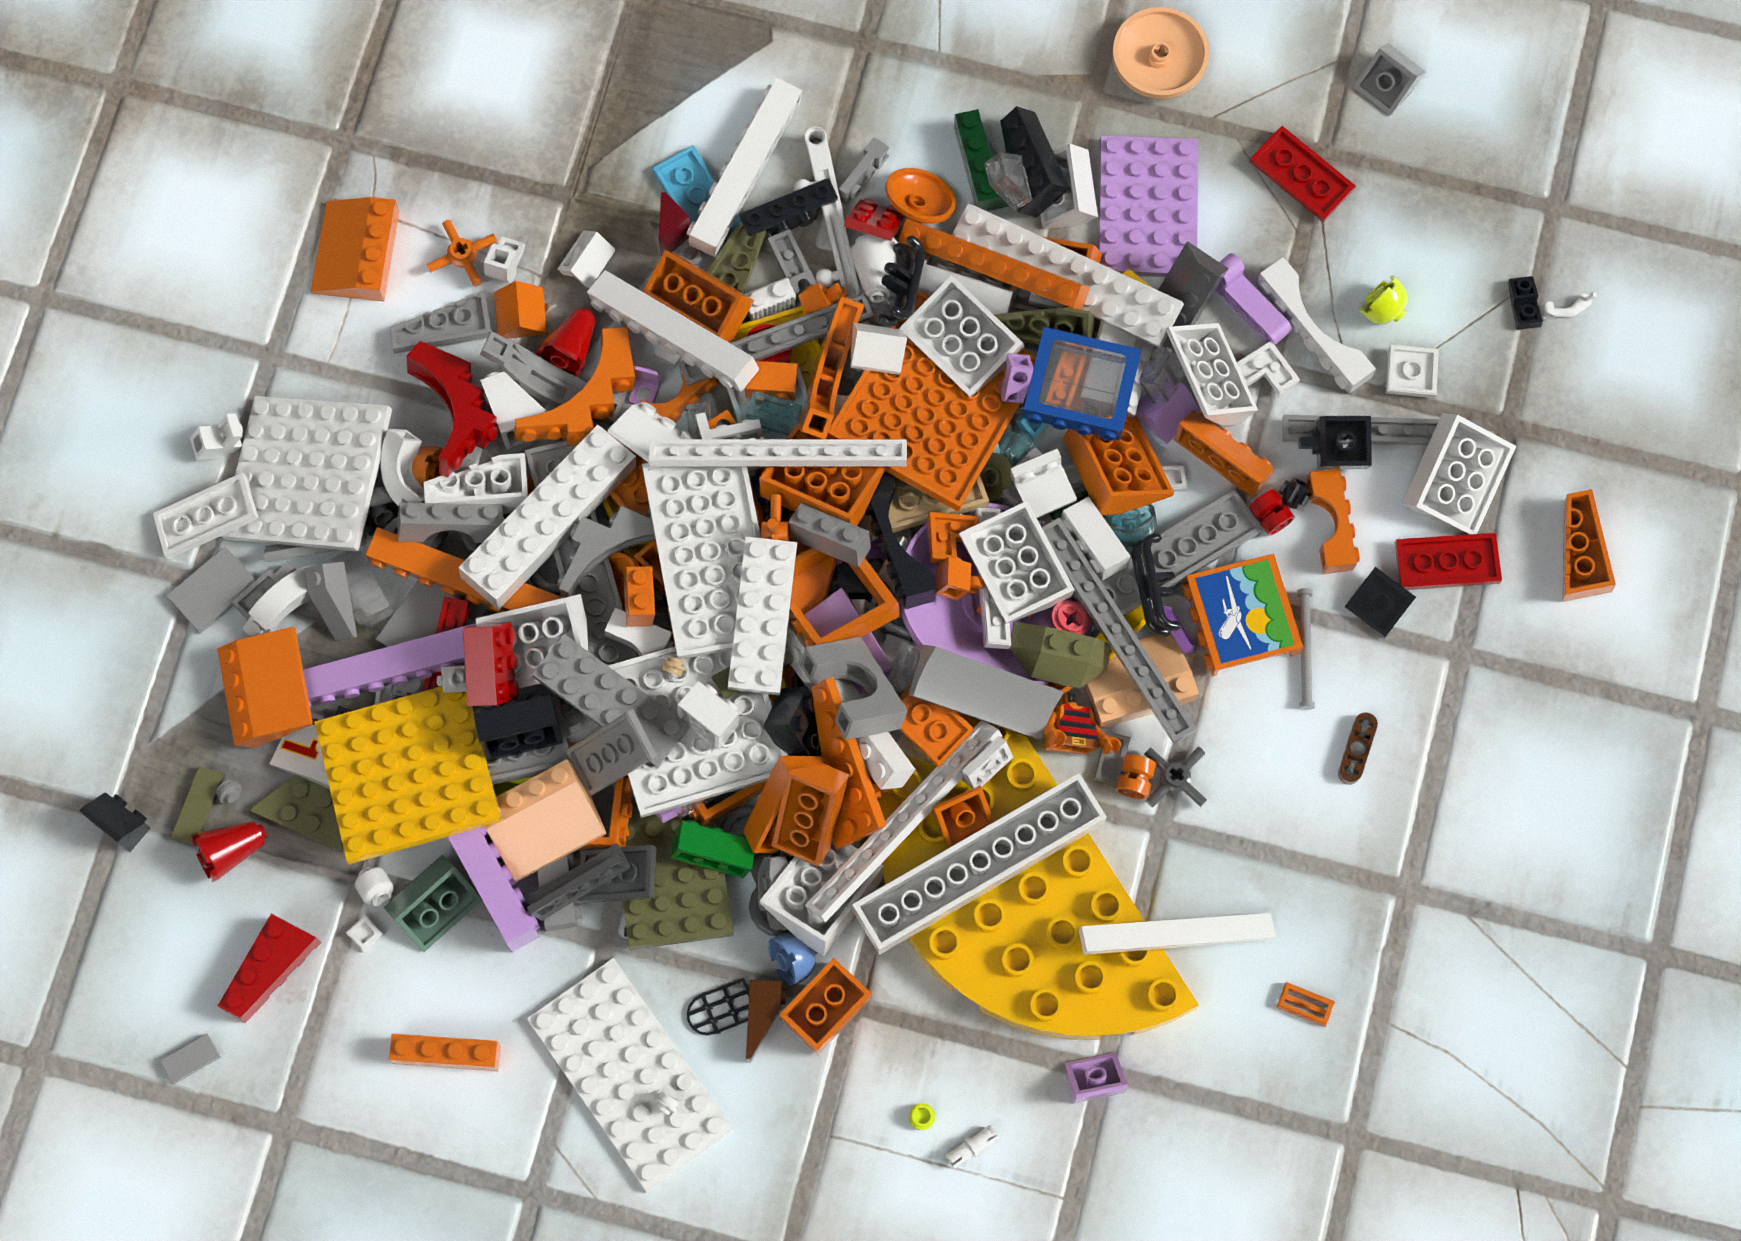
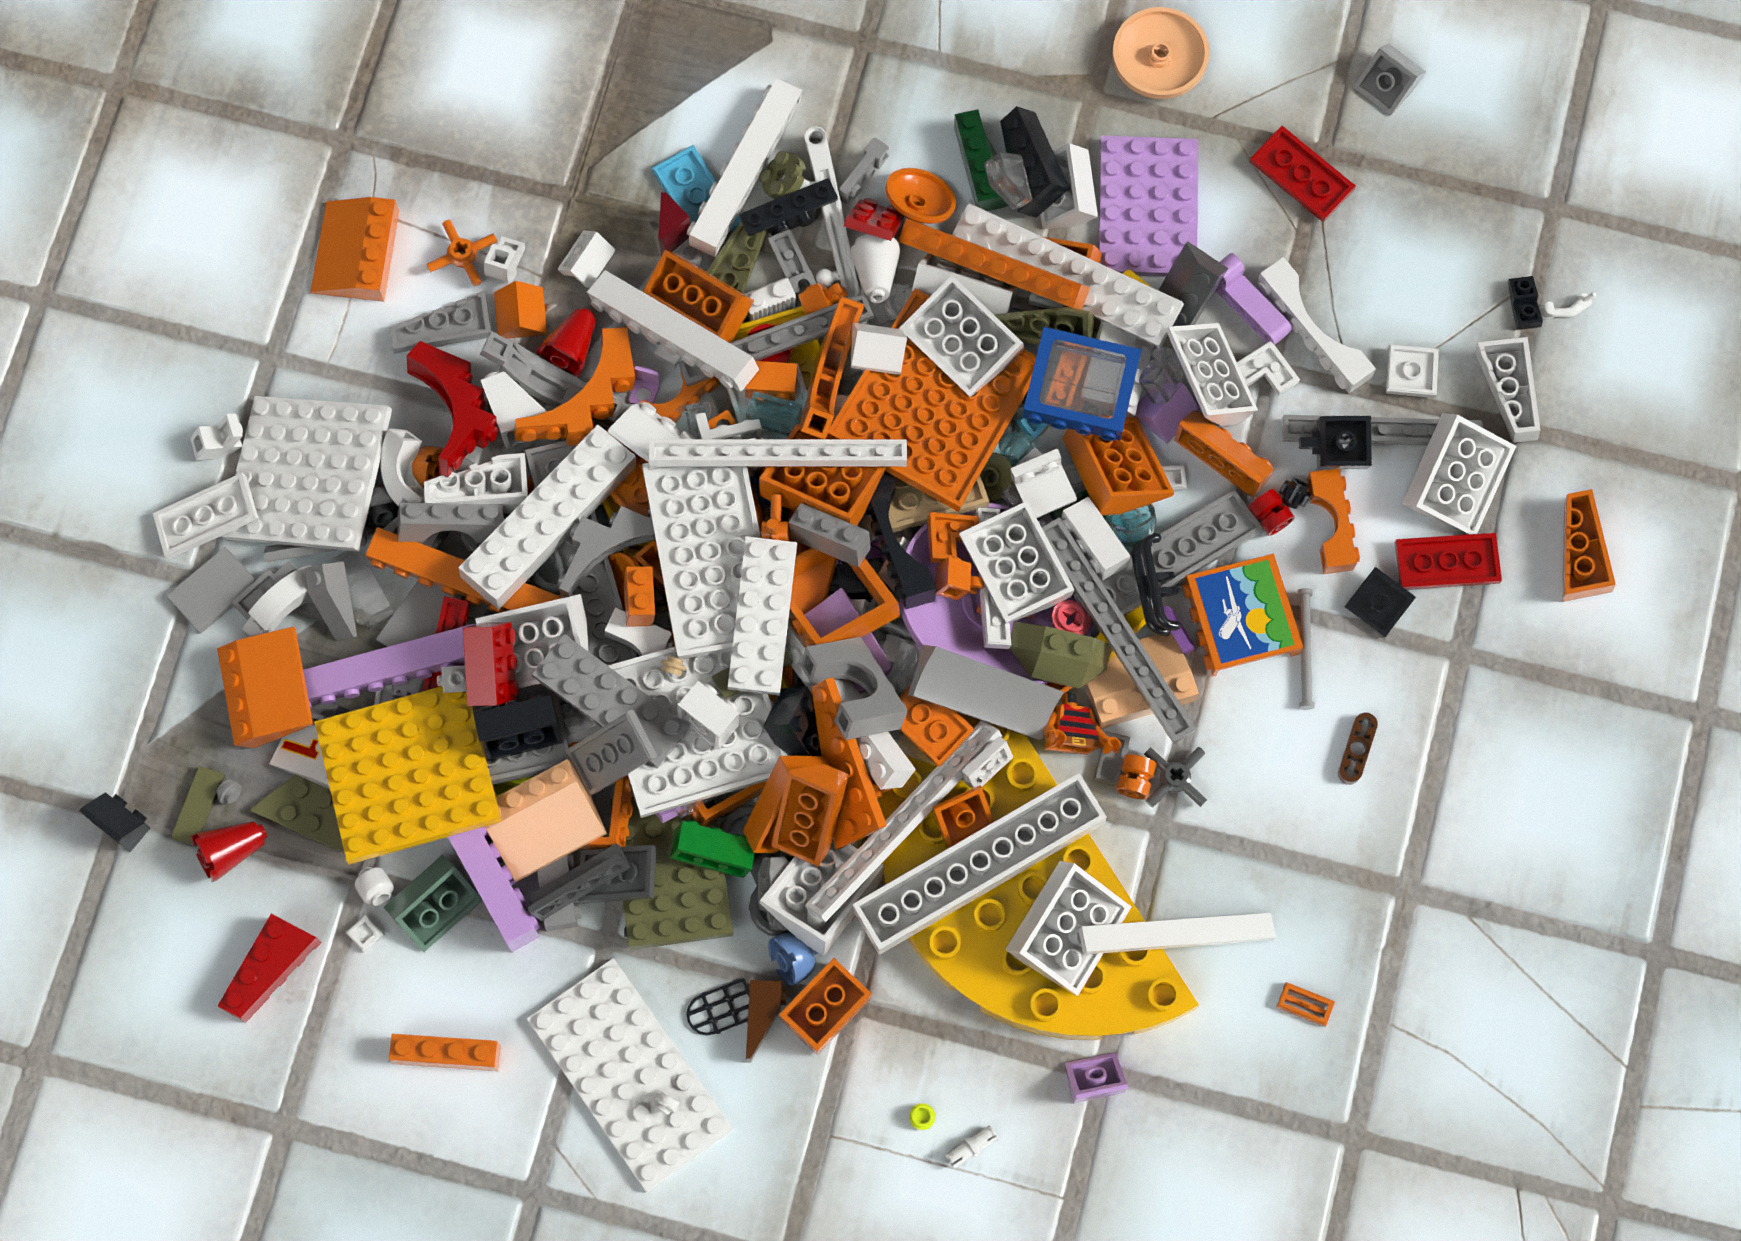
light grey tile [160,1034,221,1084] -> none
black piece [878,235,925,327] -> none
lavender leg [1001,353,1034,403] -> none
neon yellow cylinder [1359,276,1408,325] -> none
none -> olive plate [759,151,806,200]
none -> white slope [1005,861,1131,996]
none -> white wedge [1476,337,1540,443]

